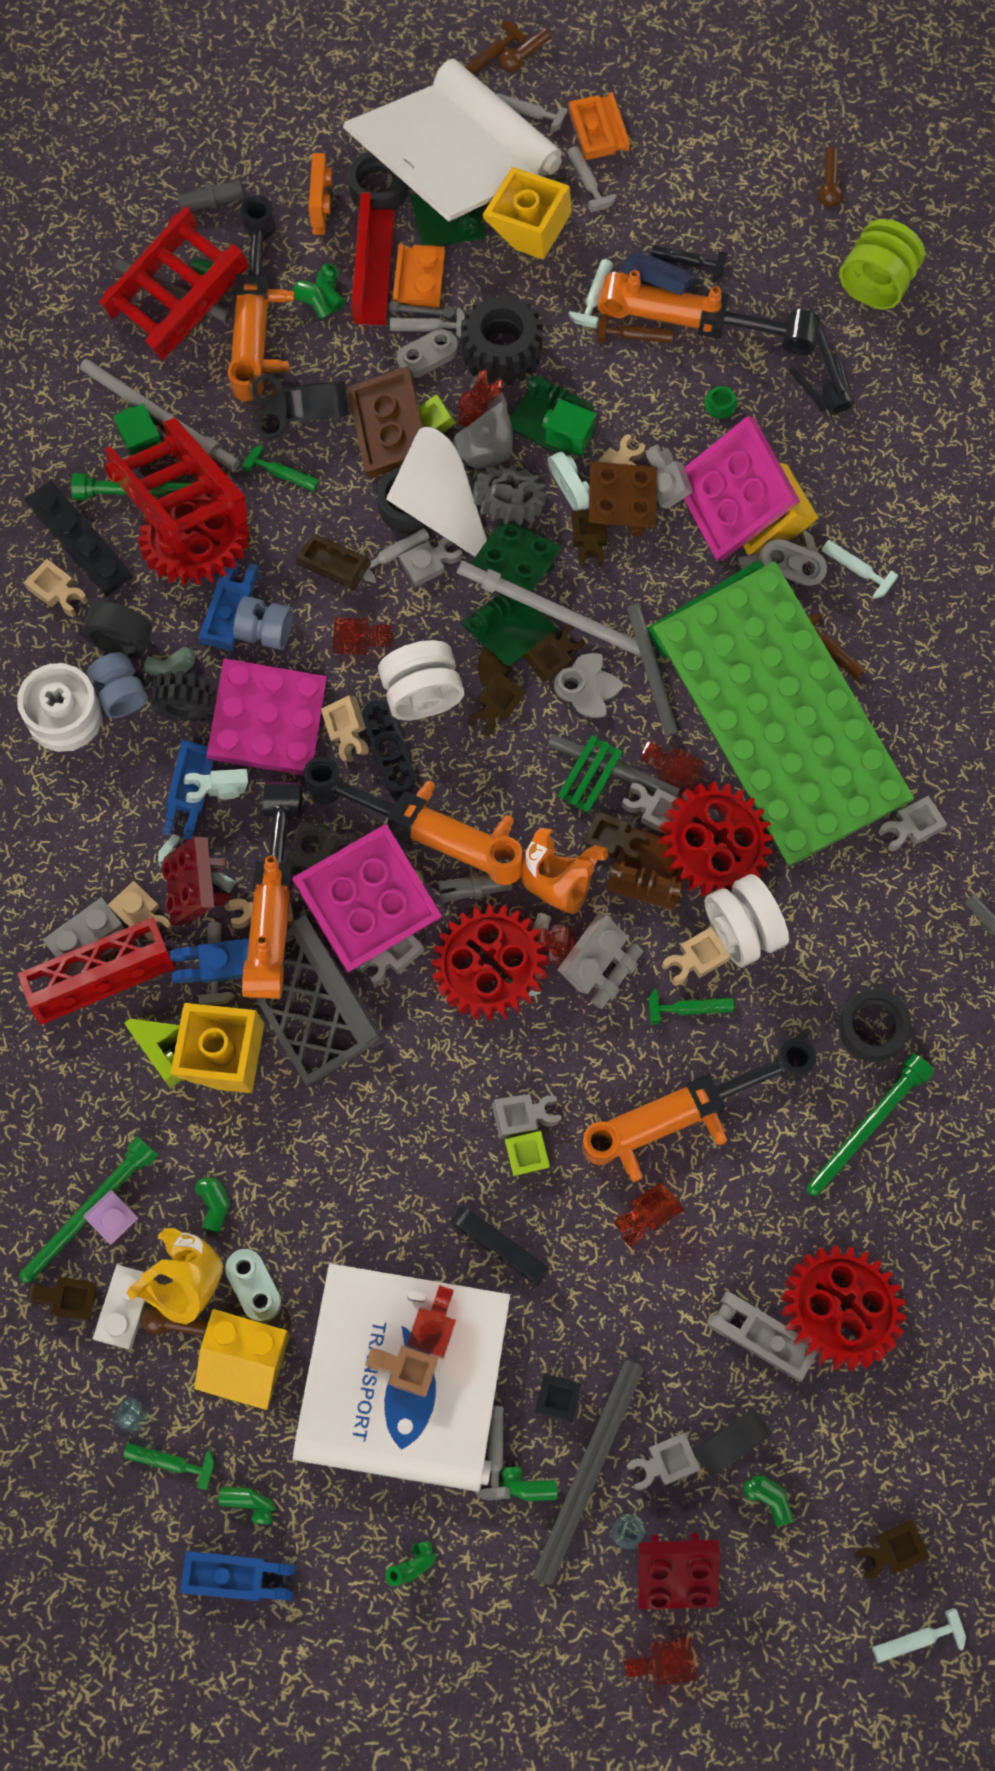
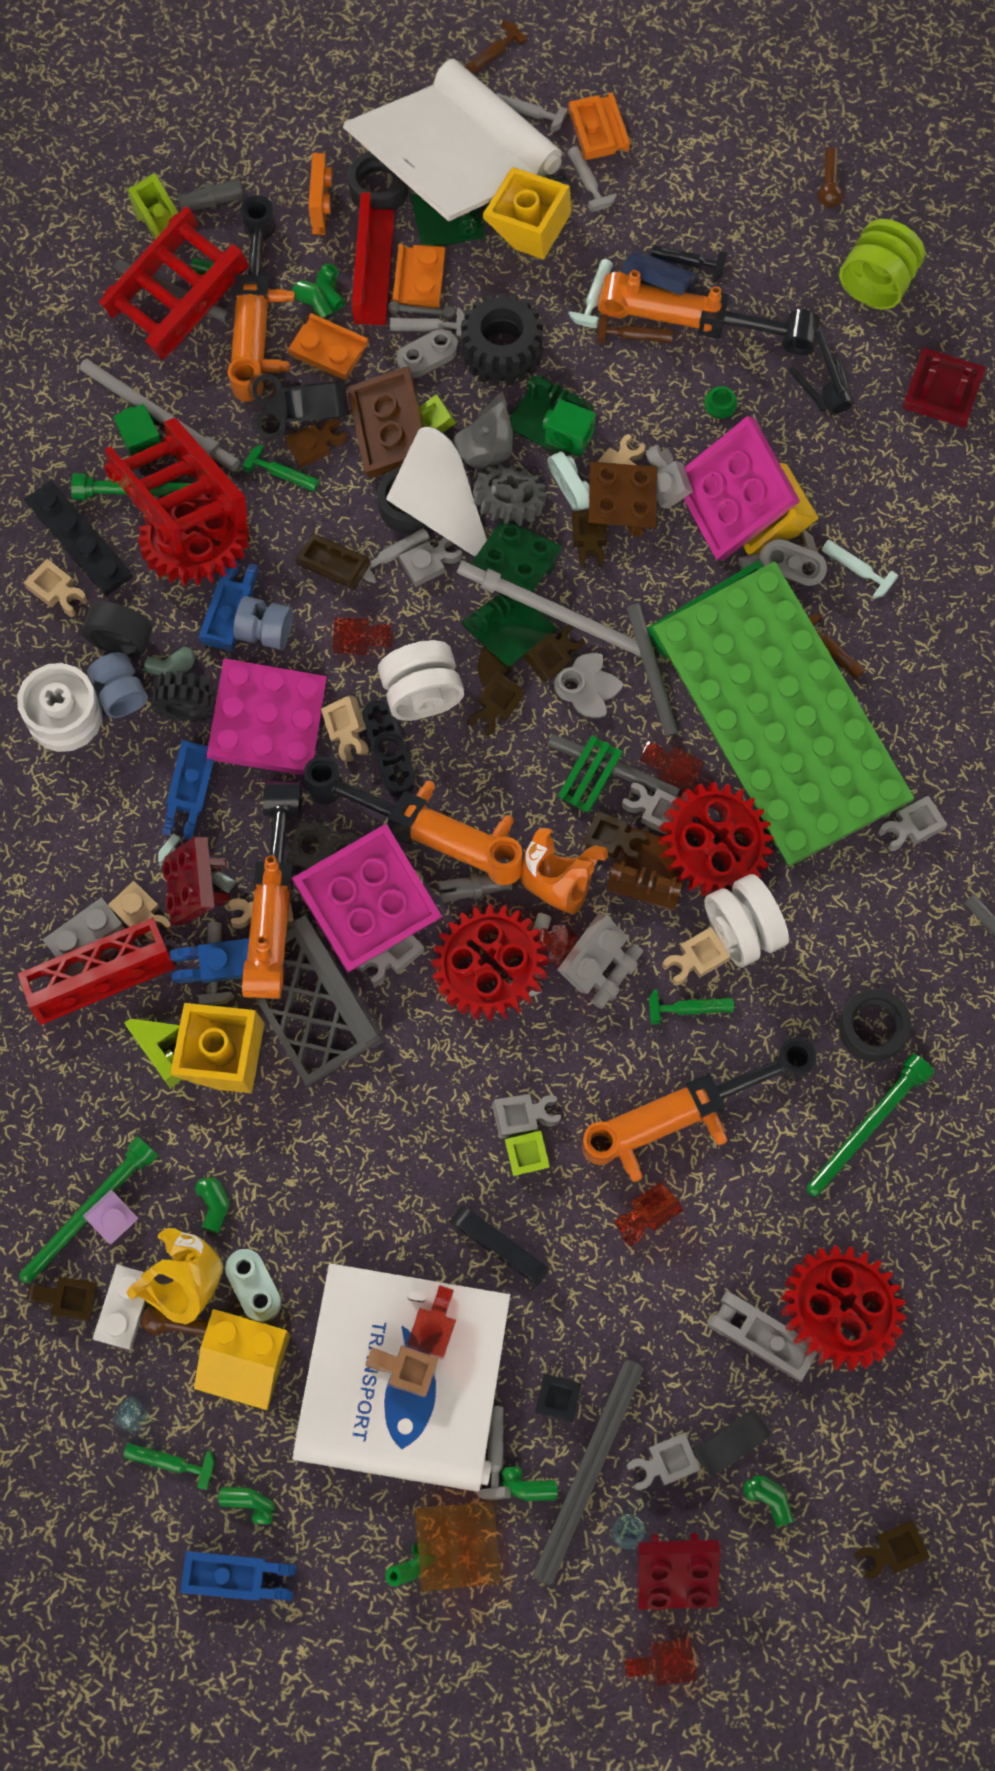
light aqua plate [184,769,248,803] -> none
clear red plate [457,369,502,428] -> none
reddish brown bar [499,28,552,72] -> none
light aqua piece [872,1608,966,1663] -> none
none -> lime slope [127,173,178,239]
none -> reddish brown plate [285,418,348,468]
none -> orange plate [288,313,368,381]
none -> clear orange slope [415,1501,501,1592]
none -> dark red plate [902,348,986,428]

